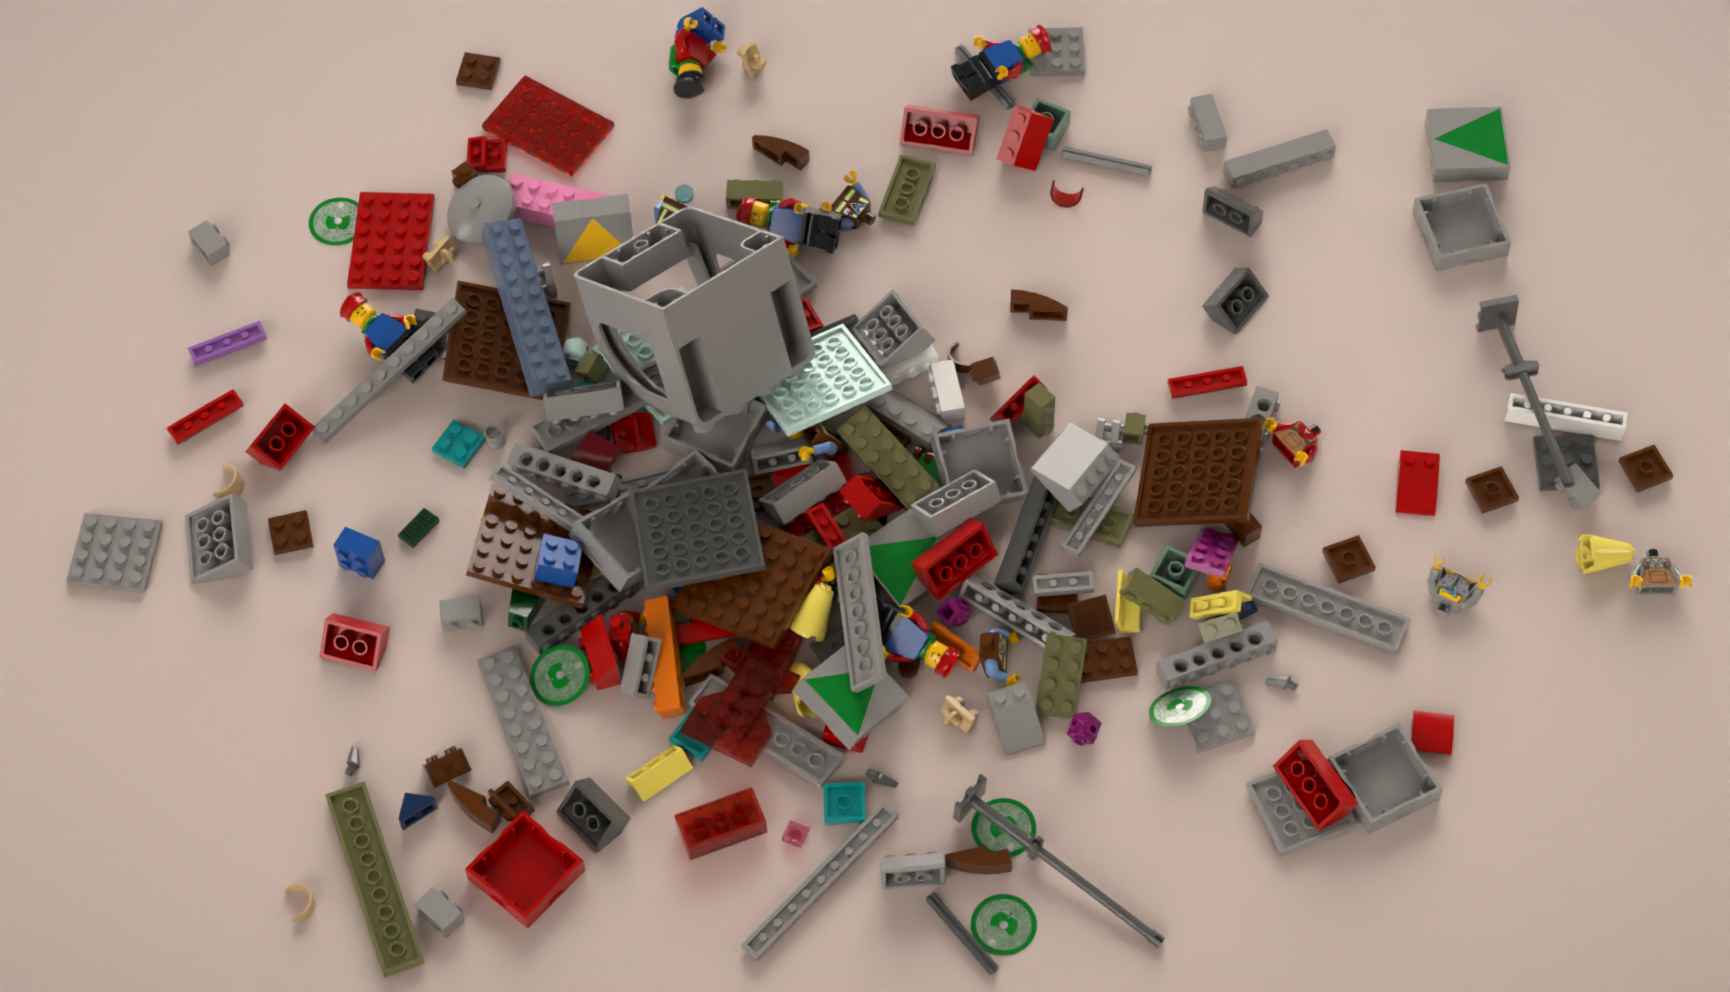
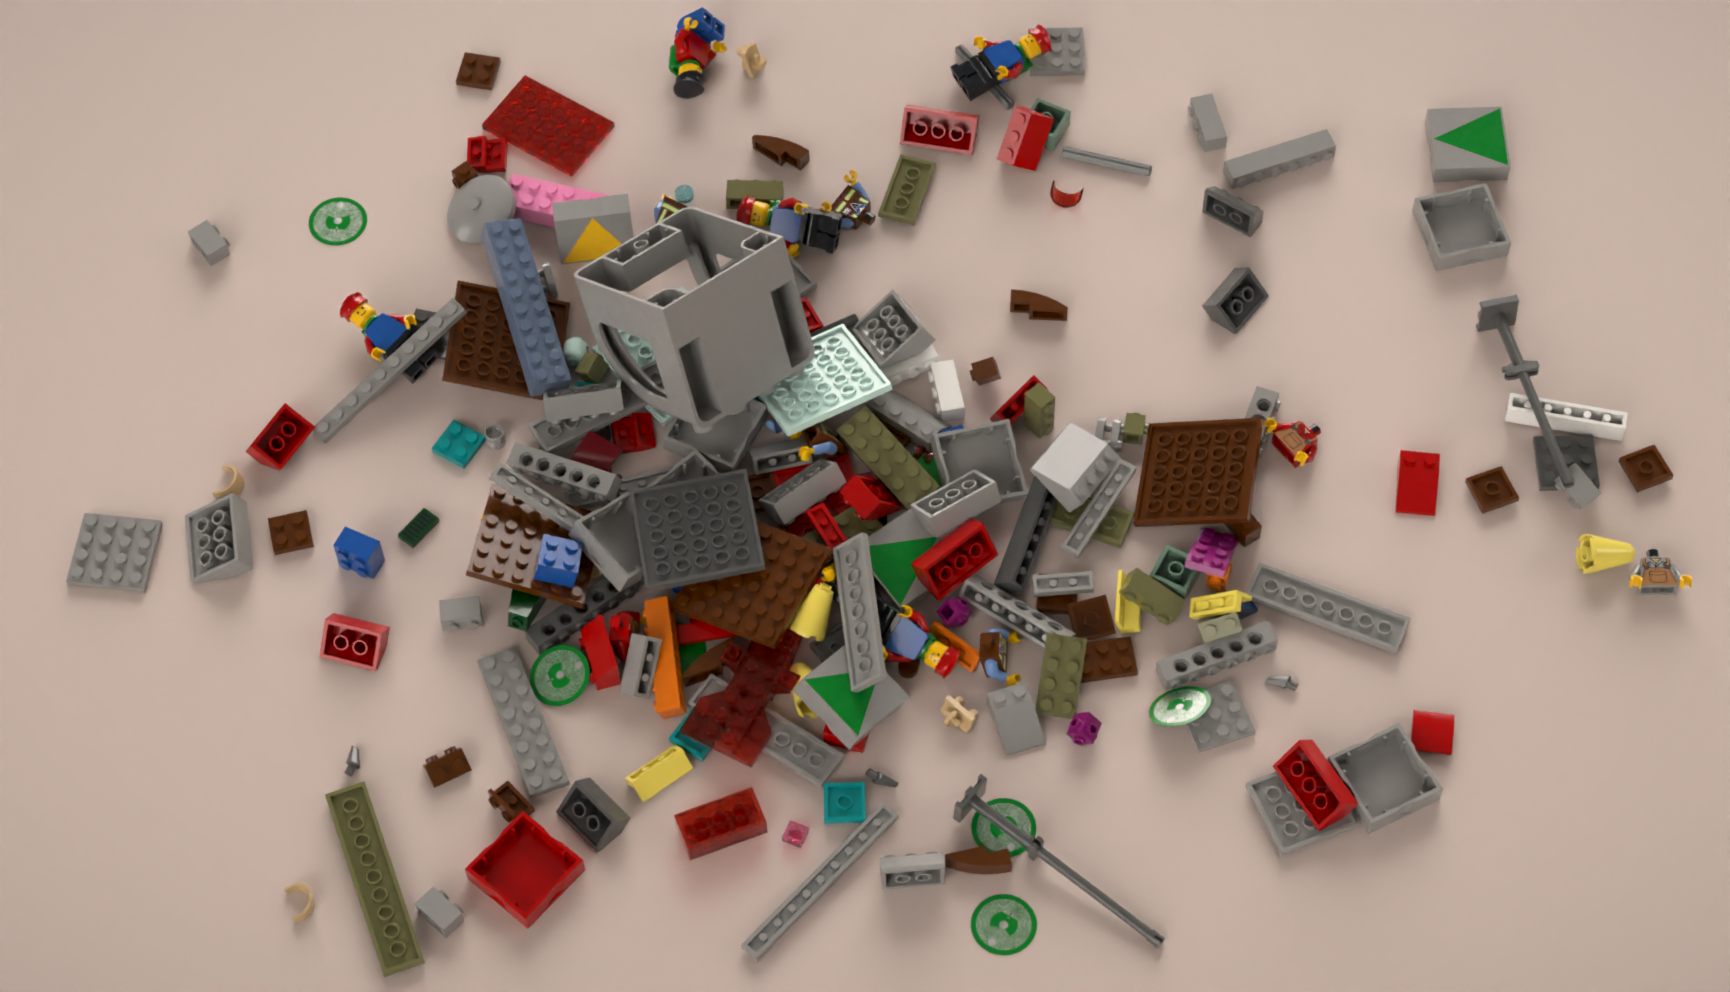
red plate [167,389,244,445] -> none
medium lavender plate [188,321,267,366] -> none
red plate [347,192,435,290] -> none
dark blue slope [398,793,438,830] -> none
tan hips [422,236,457,273] -> none
reddish brown slope [448,780,501,834] -> none
dark grey axle [926,893,999,975] -> none
reddish brown helmet [948,342,977,373] -> none
red plate [1167,366,1247,399] -> none
reddish brown plate [1322,535,1376,584] -> none
torso [1428,554,1492,617] -> none

